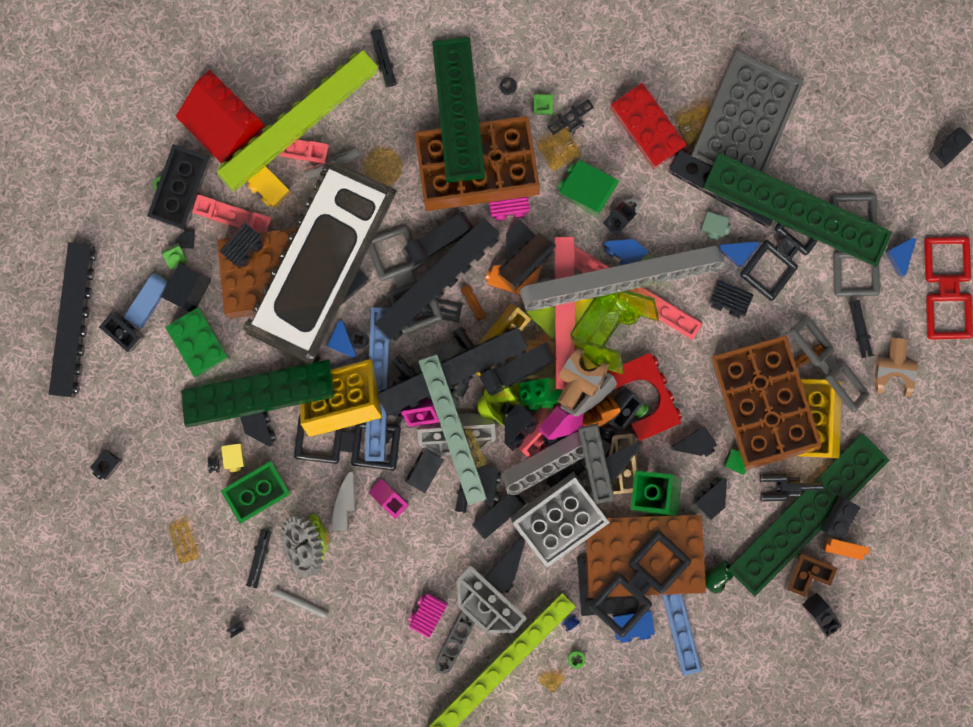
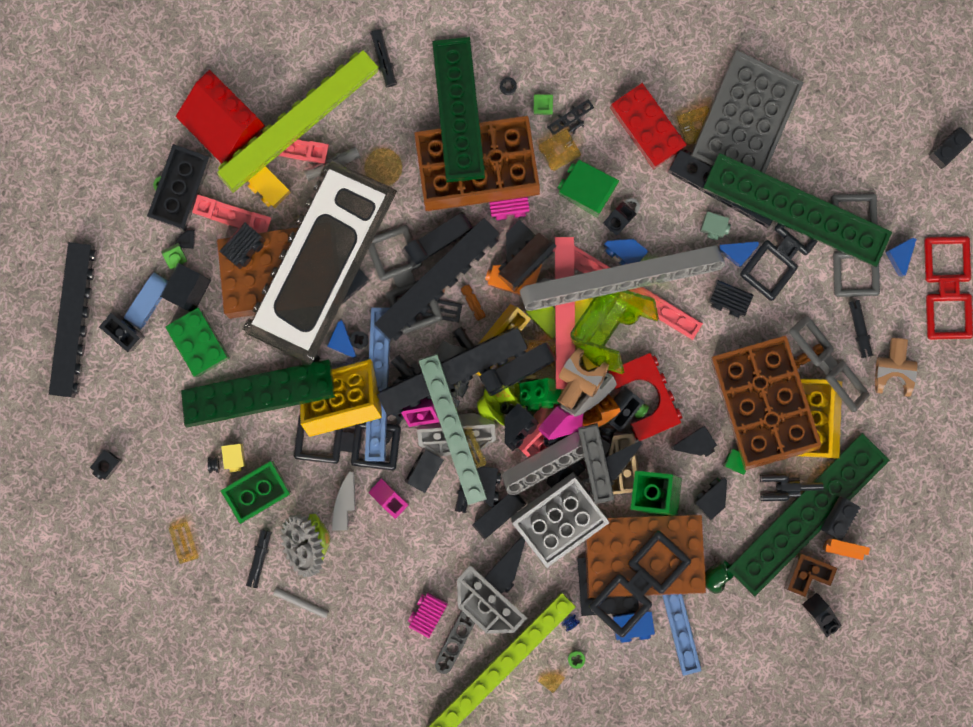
black bush [226,621,245,638] -> none
black slope [240,411,276,447] -> none

